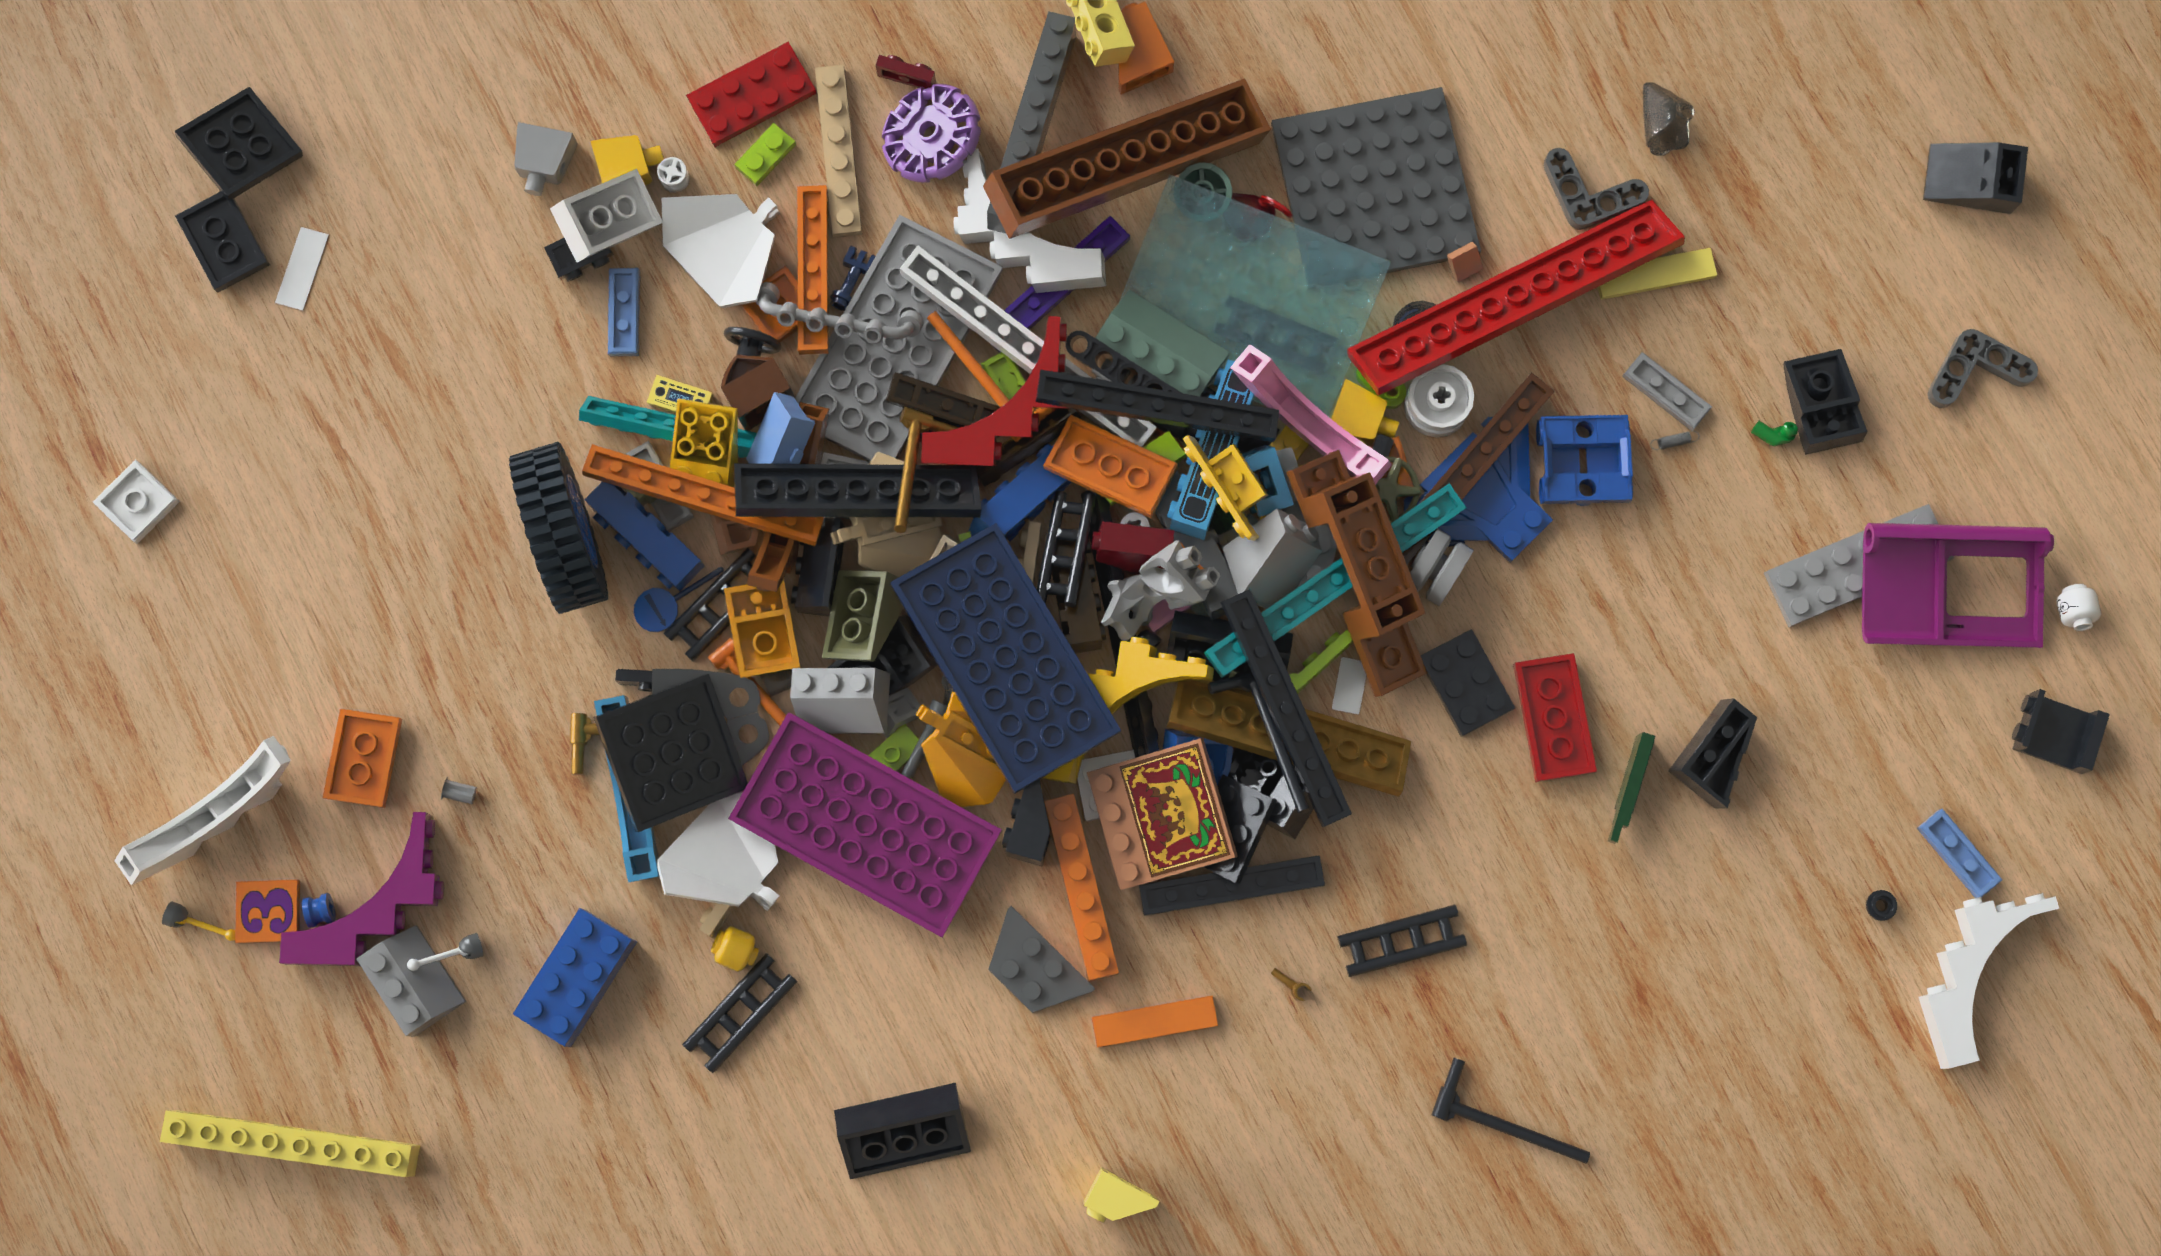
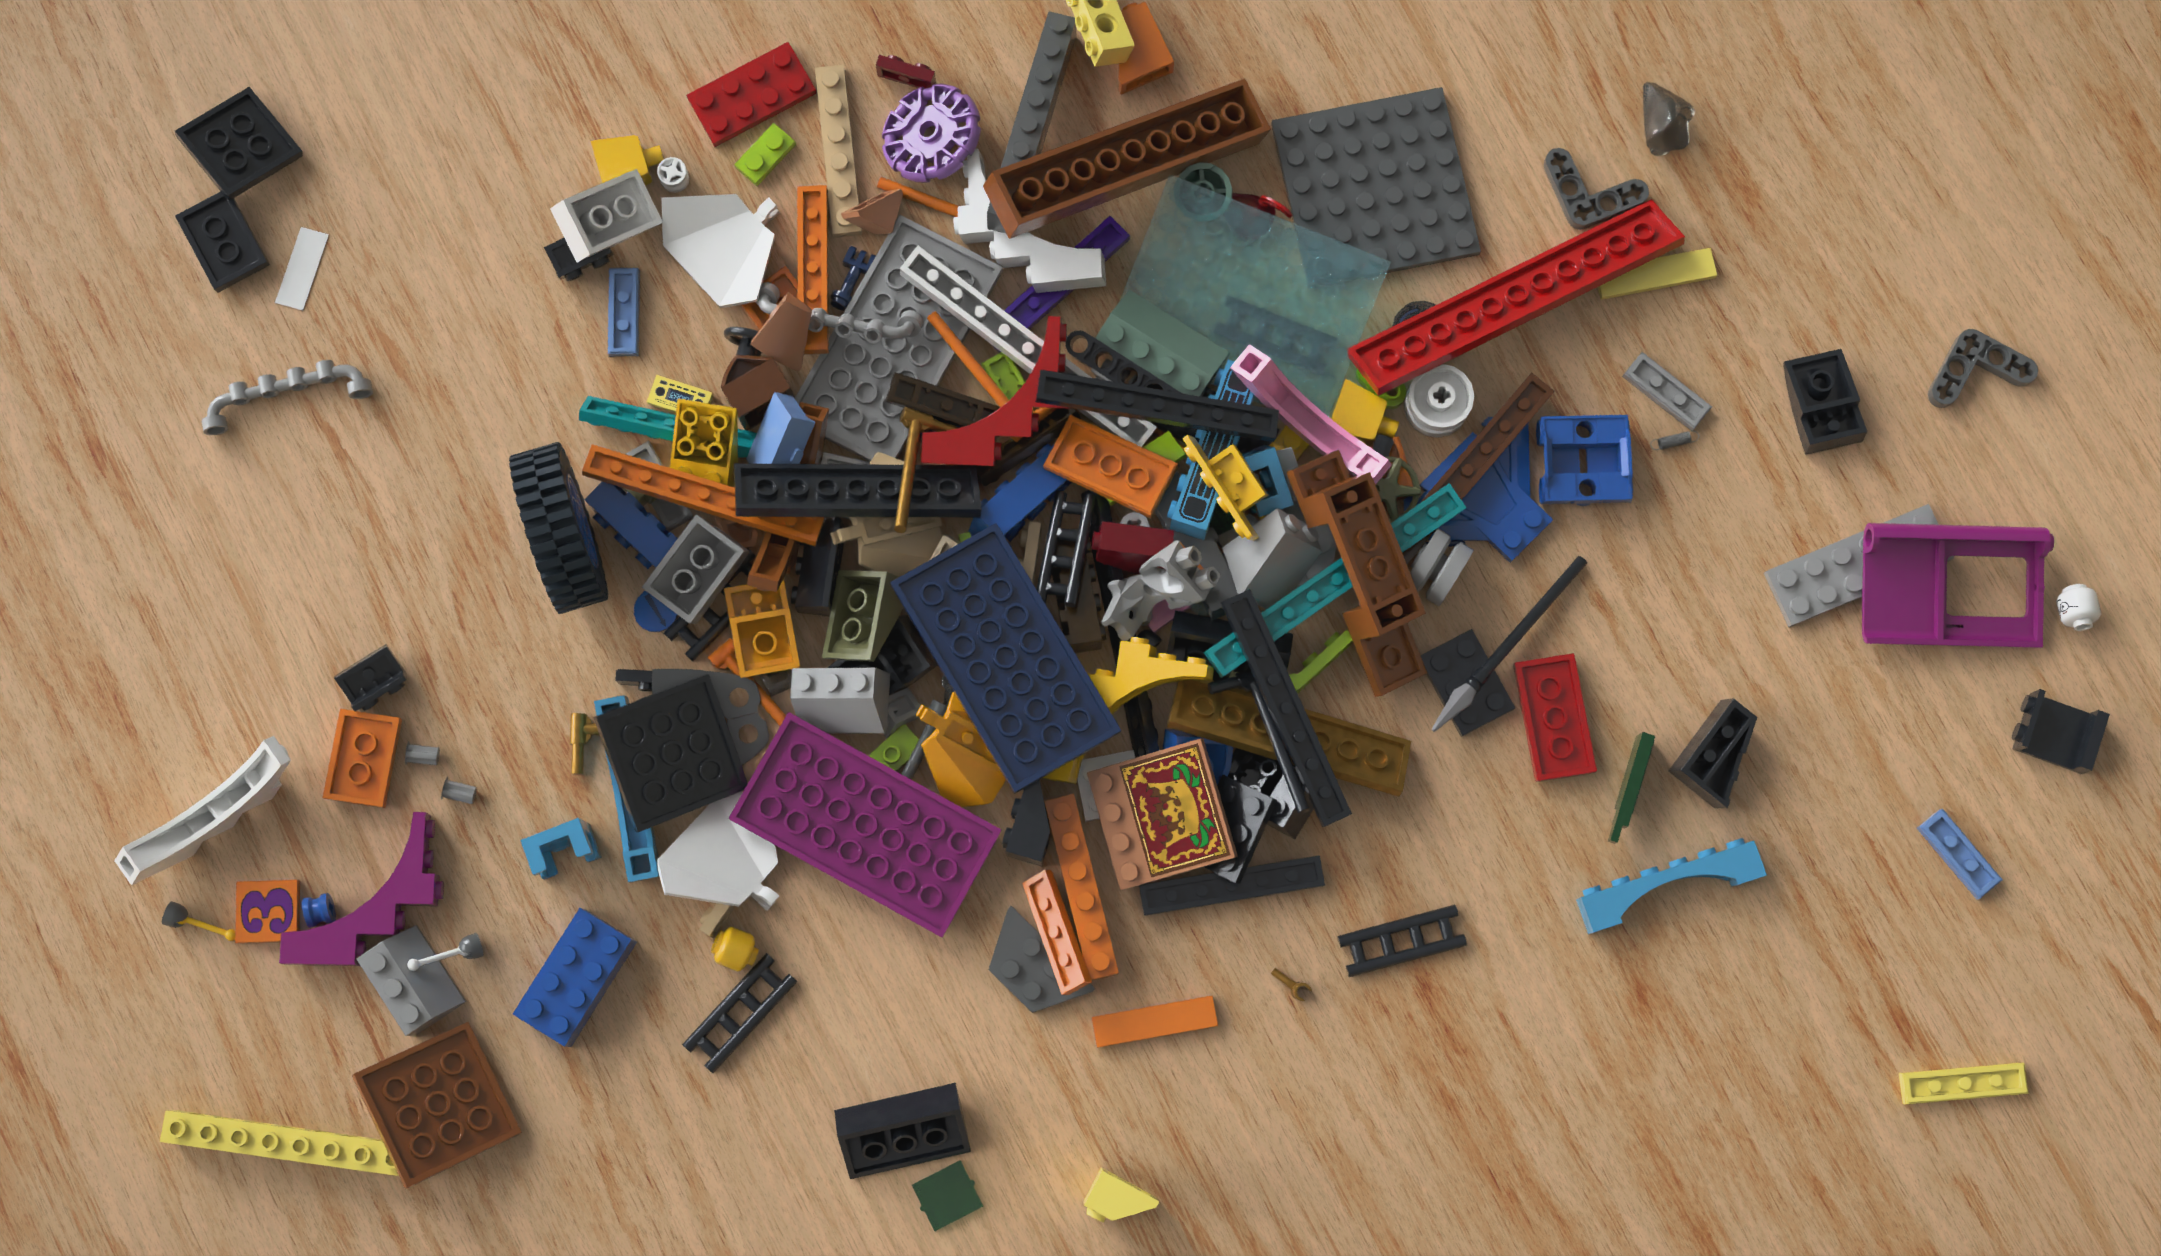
white tile [93,460,180,544] -> none
light grey torso [514,122,578,196] -> none
white sticker [1332,657,1366,714] -> none
black bar [1431,1058,1590,1164] -> none
nougat tile [1447,242,1483,282] -> none
green arm [1751,420,1798,446] -> none
black plate [1866,890,1897,921] -> none
white arch [1919,893,2059,1069] -> none
black slope [1923,142,2028,214] -> none
none -> light grey bar [201,360,373,435]
none -> black bracket [334,644,407,712]
none -> dark orange plate [352,1022,522,1190]
none -> light grey piece [405,741,440,765]
none -> dark azure panel [520,818,602,880]
none -> light grey slope [642,514,750,624]
none -> nougat slope [750,292,812,372]
none -> nougat slope [841,189,903,235]
none -> orange bar [877,177,958,217]
none -> clear green piece [912,1160,983,1232]
none -> orange plate [1022,870,1092,995]
none -> black piece [1432,556,1587,732]
none -> dark azure arch [1576,838,1767,934]
none -> light yellow tile [1899,1062,2029,1104]

